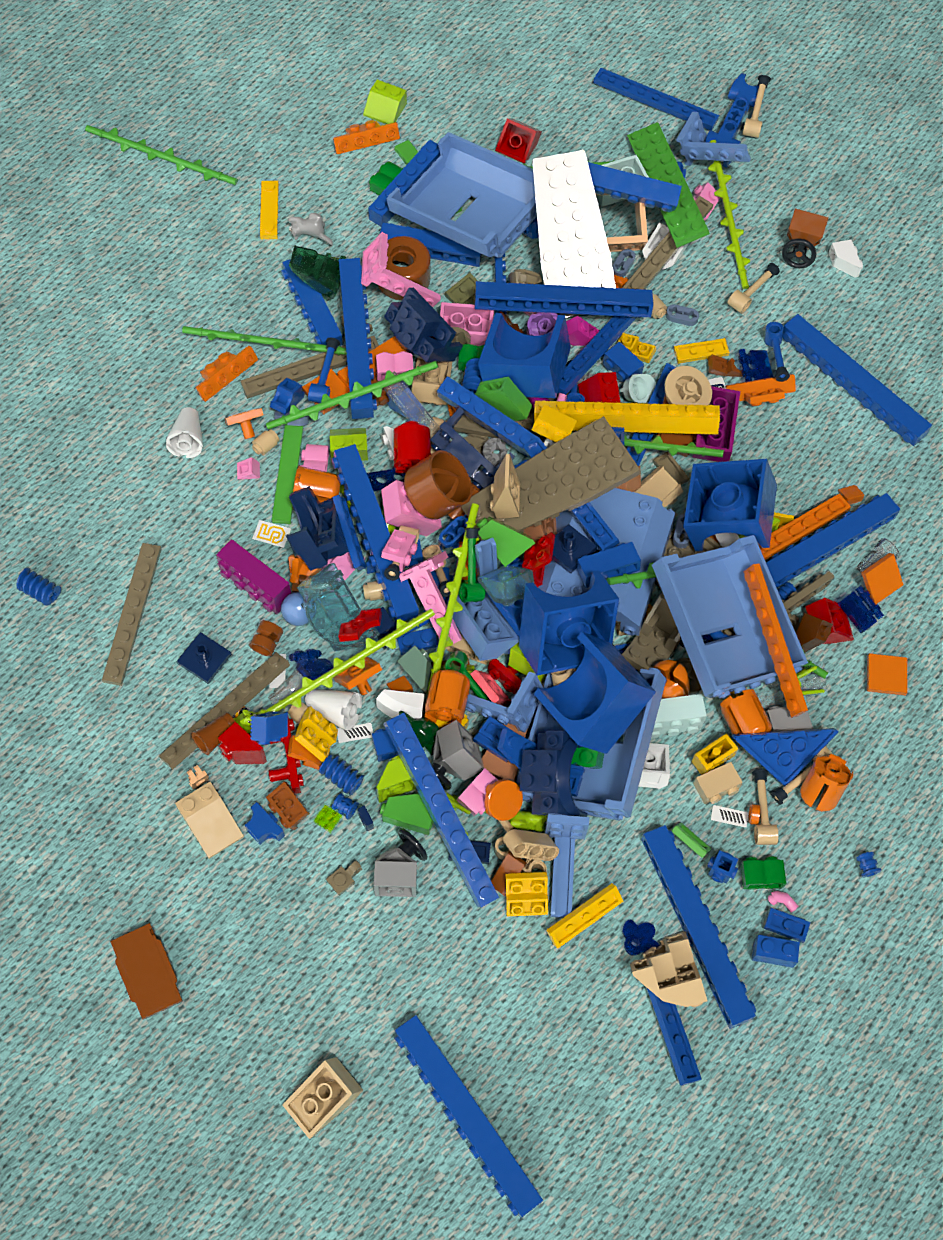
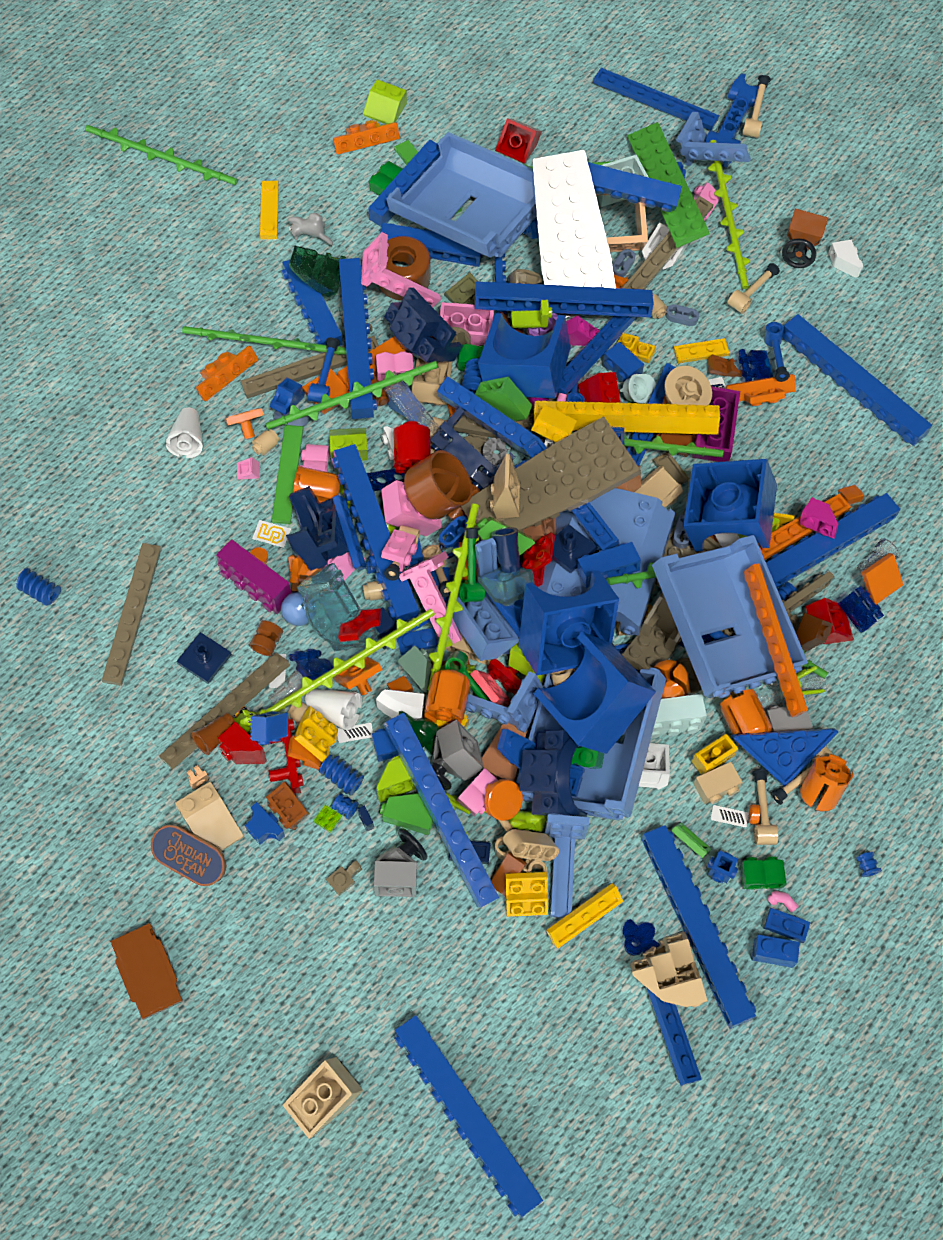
blue plate [473,716,516,763] -> none
orange tile [867,653,907,696] -> none
none -> tile [151,825,227,886]
none -> orange tile [250,547,269,564]
none -> dark blue plant [491,527,520,573]
none -> lime bracket [511,300,552,328]
none -> dark pink slope [800,497,838,539]

